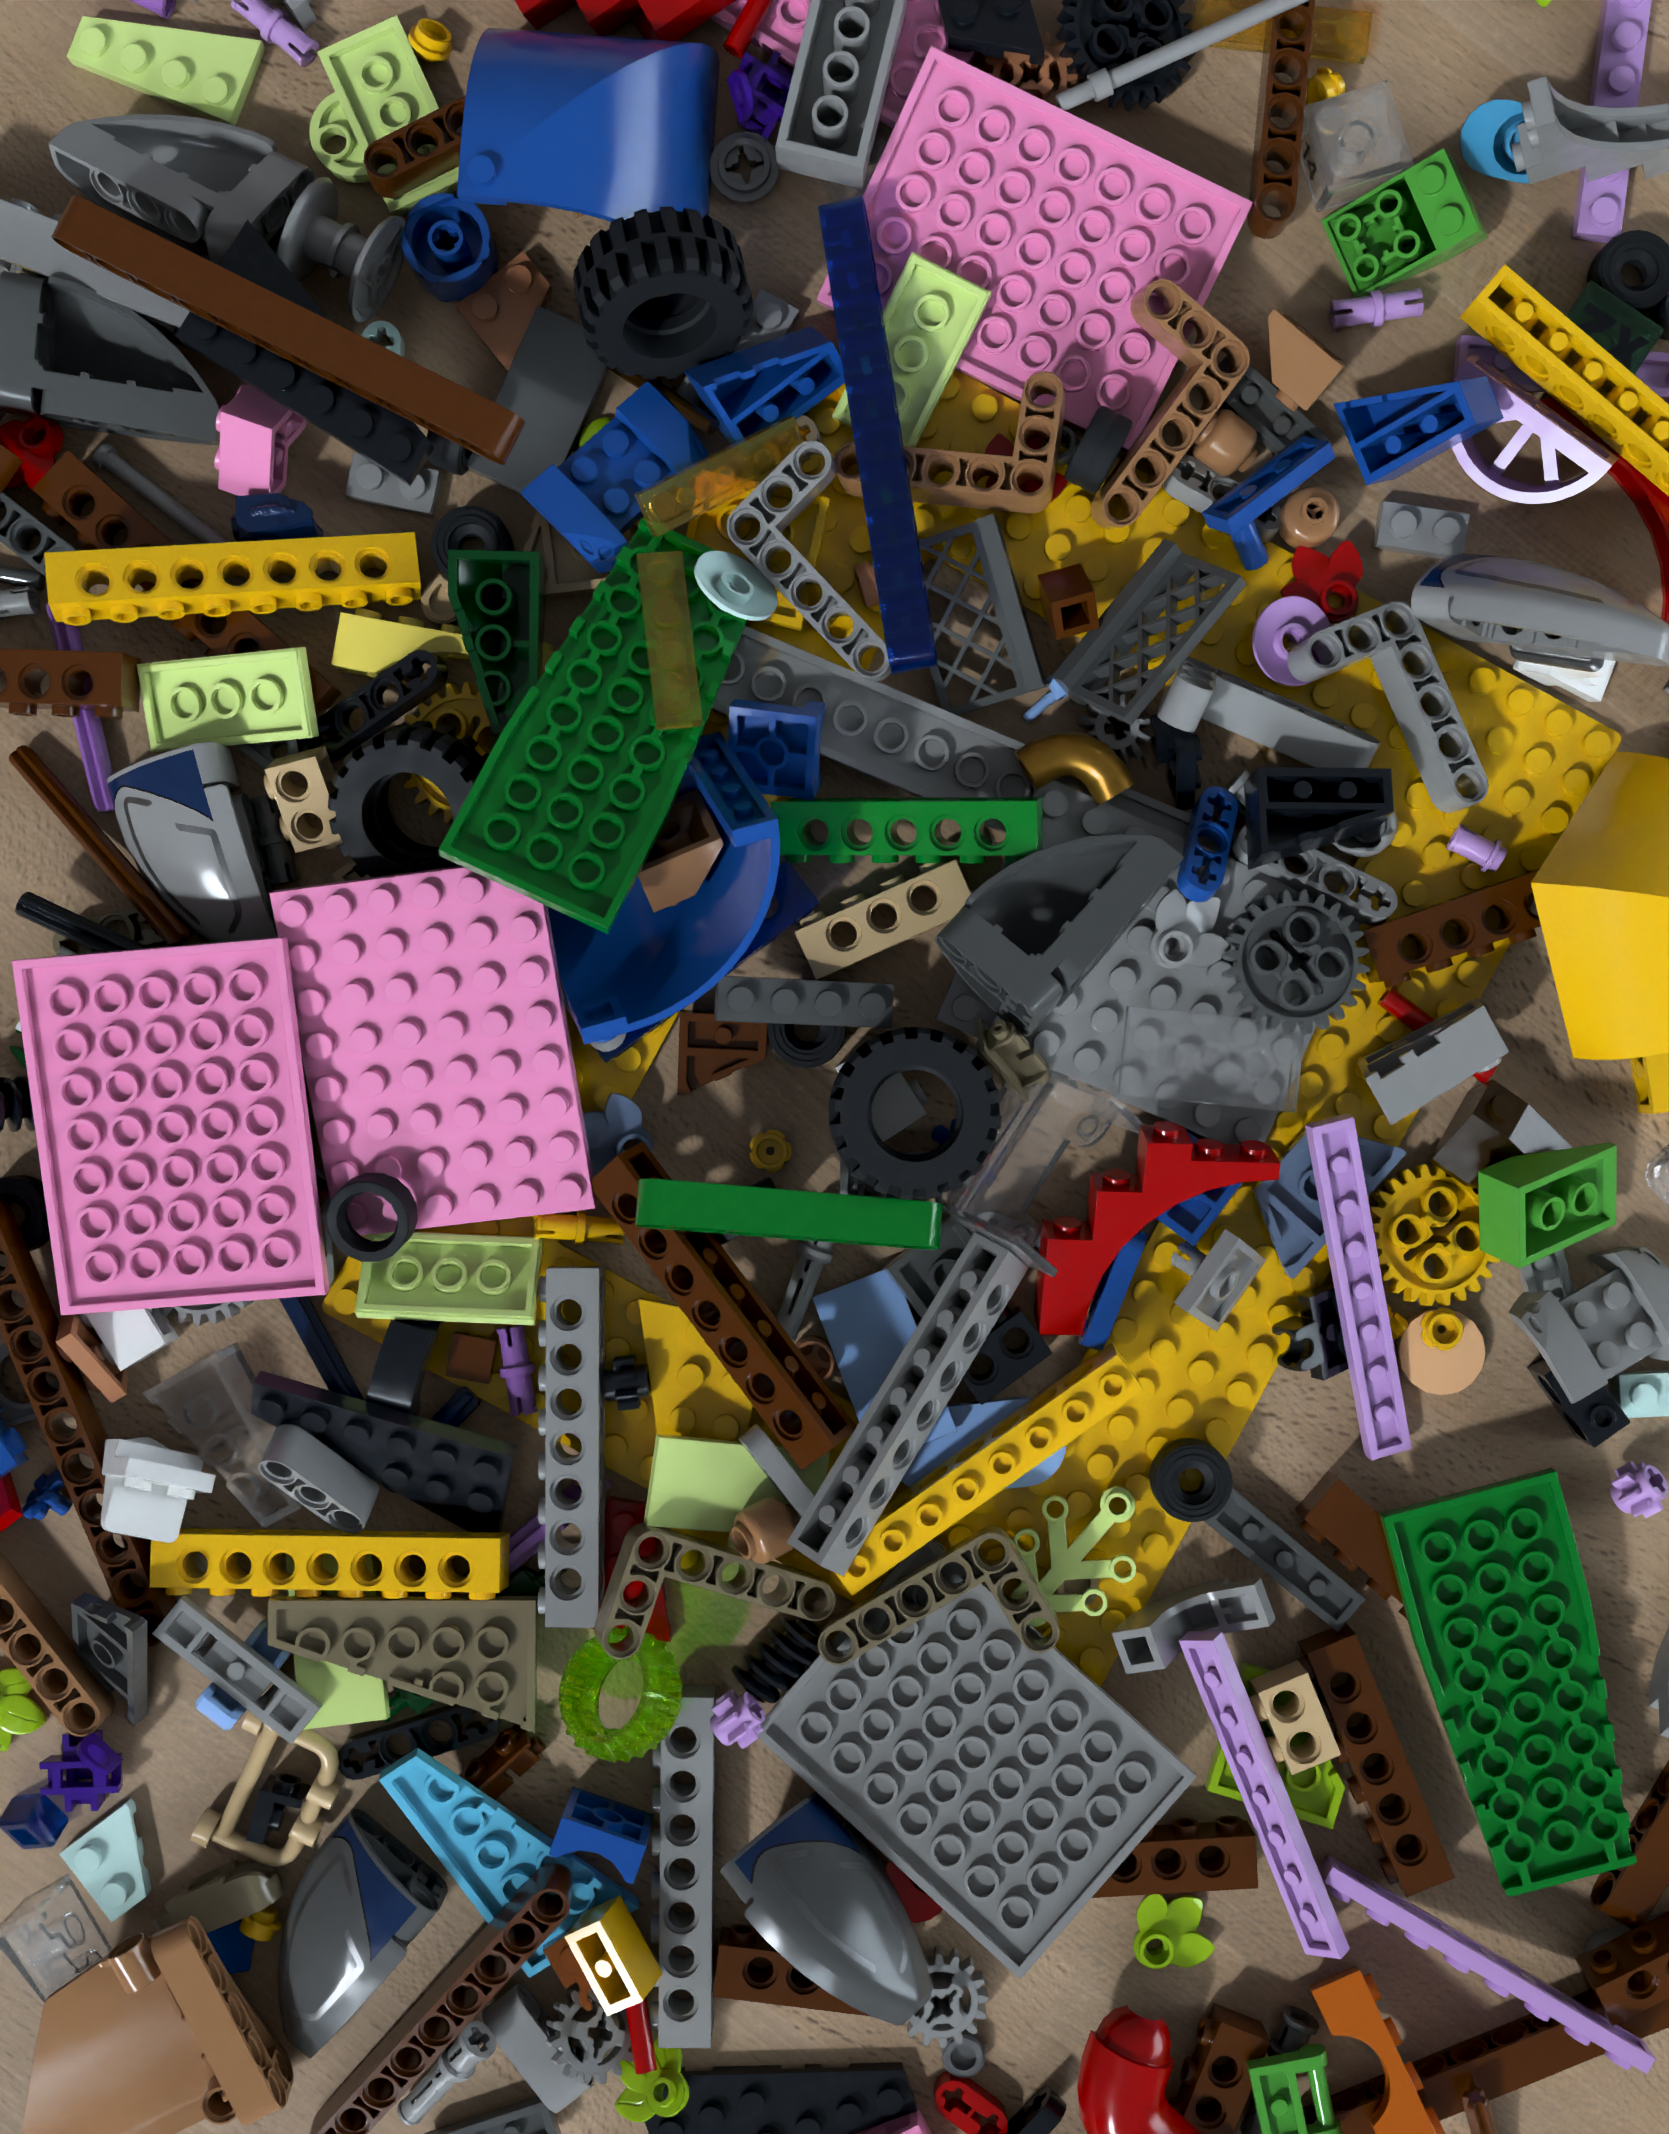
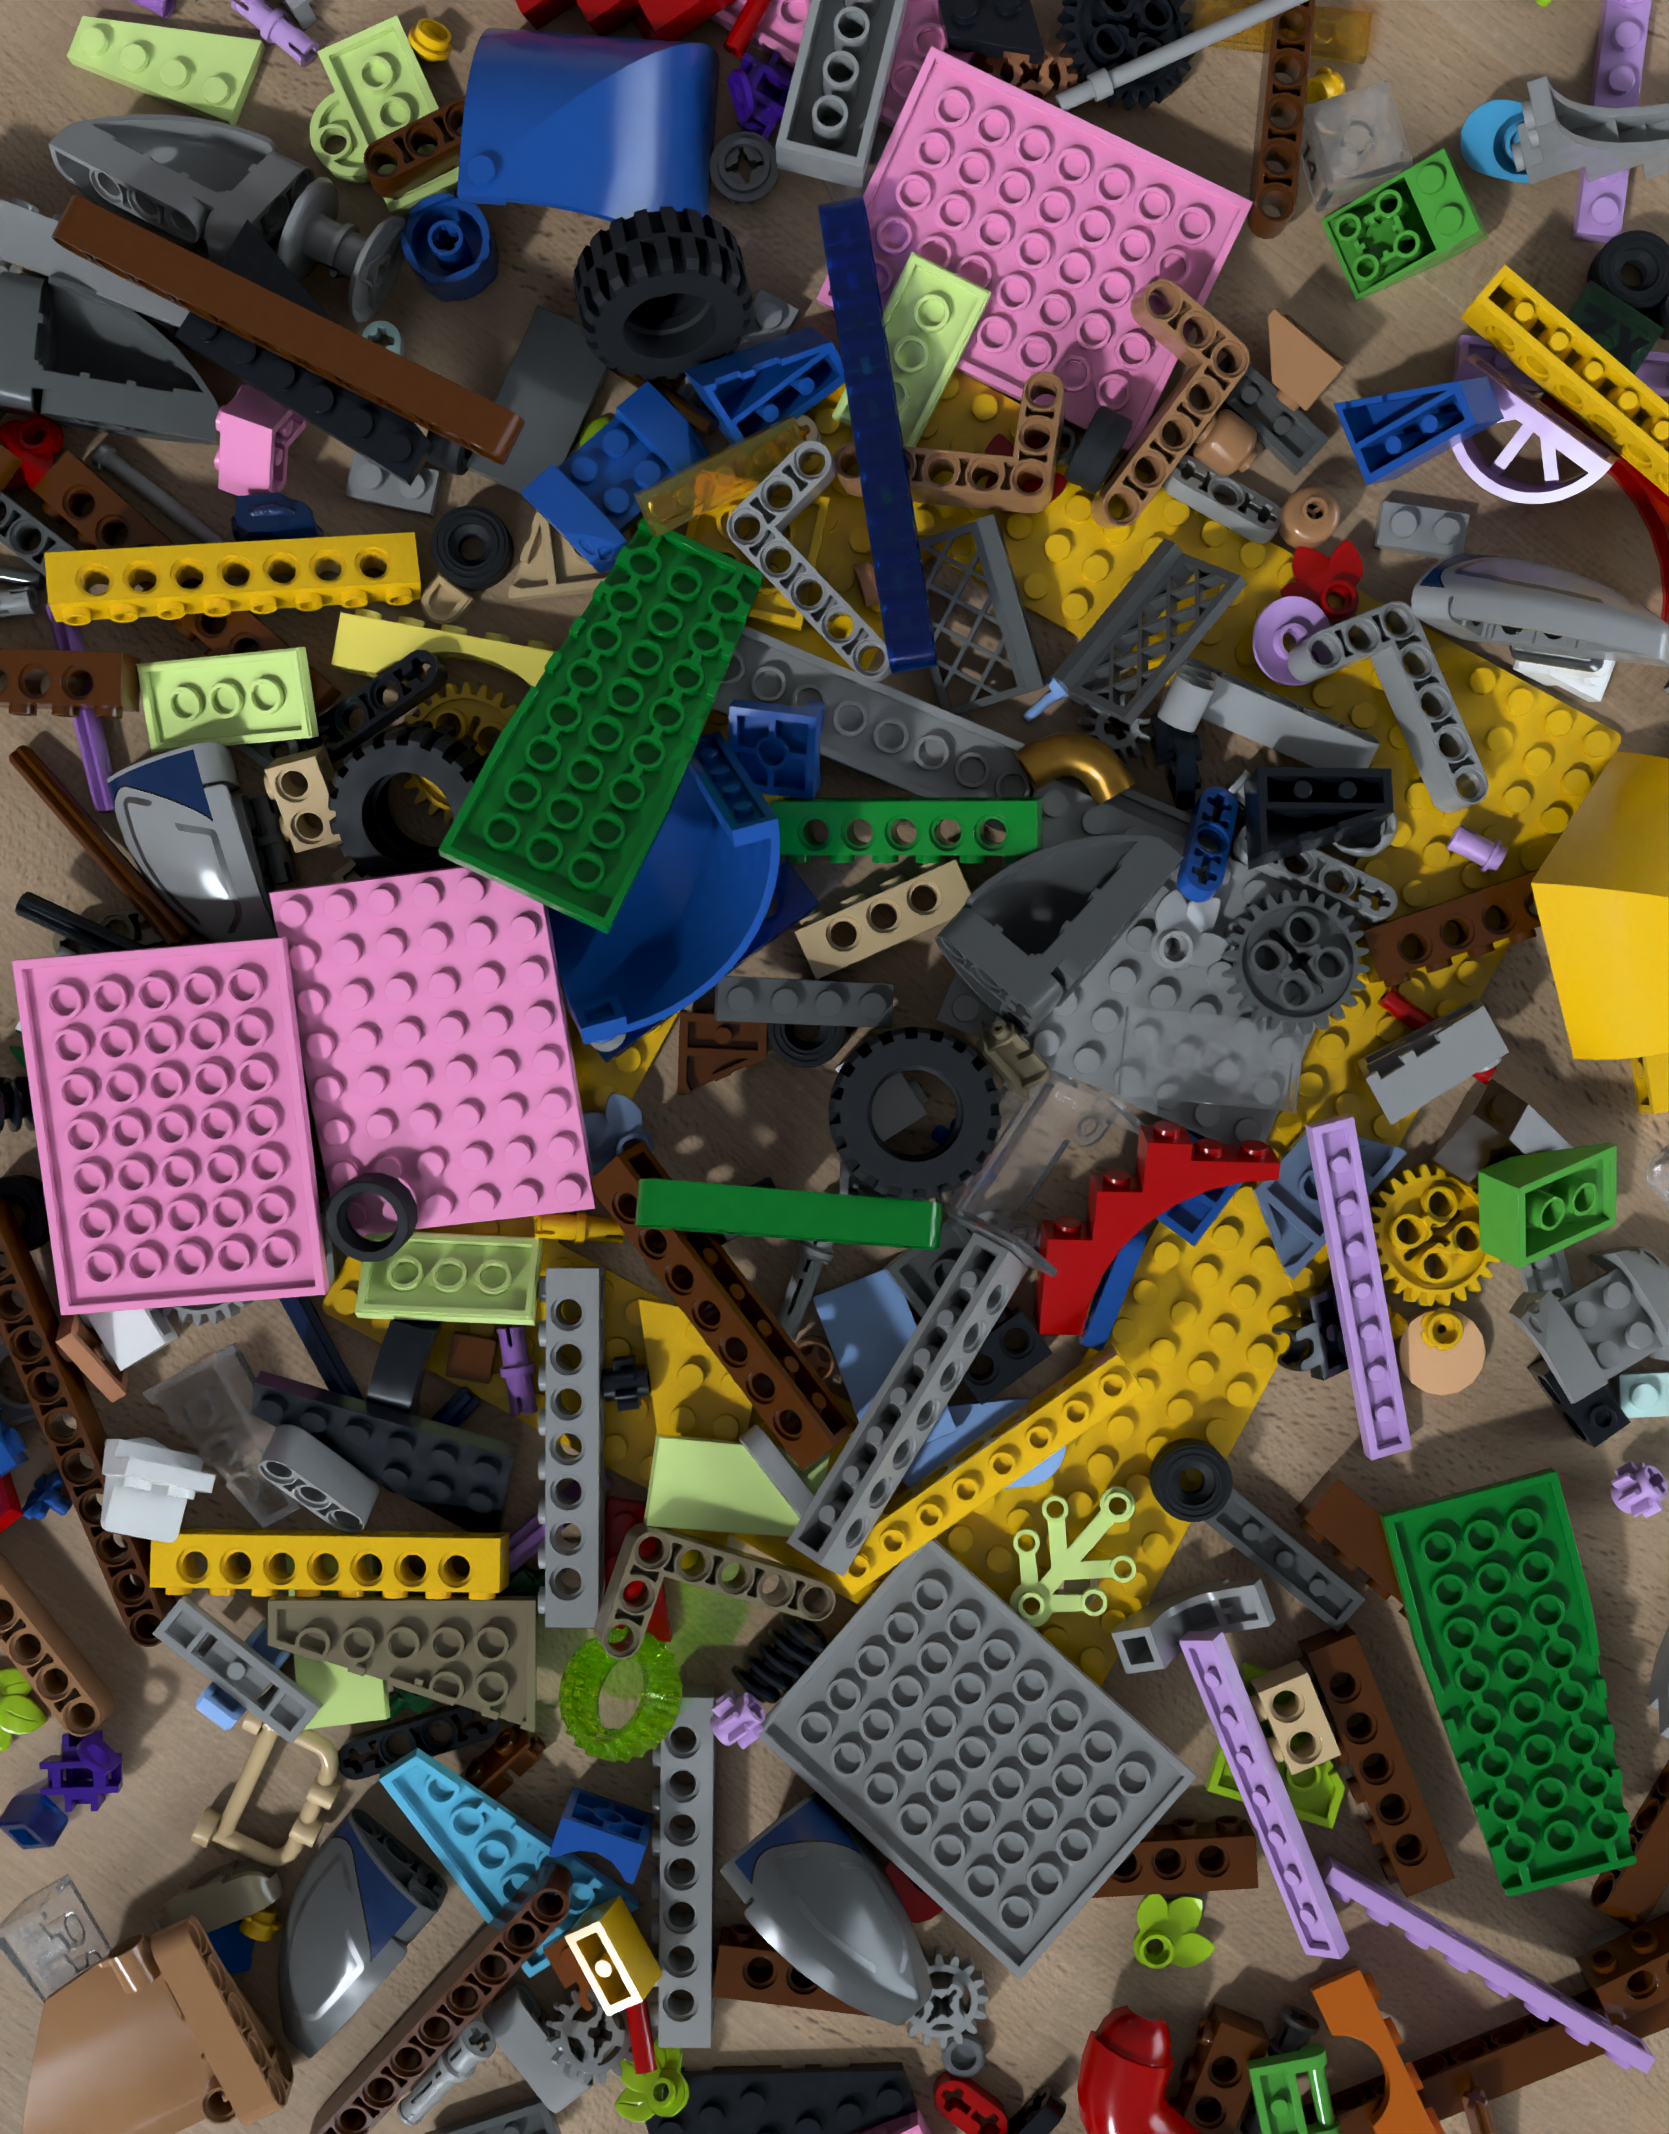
light aqua wing [59,1798,152,1923] -> none
dark grey wing [71,1592,148,1726] -> none
black bracket [246,1773,311,1845] -> none
dark green wedge [448,549,545,734] -> none
nougat wing [455,251,553,373] -> none
clear yellow plate [637,551,702,730] -> none
medium nougat slope [638,789,724,913] -> none
light aqua dish [694,551,778,621] -> none
medium nougat head [731,1497,799,1564] -> none
yellow plate [749,1129,792,1173] -> none
dark tan beam [818,1526,1059,1665] -> none
reddish brown brick [1038,563,1099,640] -> none
light grey tile [1171,1229,1266,1332] -> none
blue piece [1202,436,1336,570] -> none
lavender pin [1329,287,1423,330] -> none

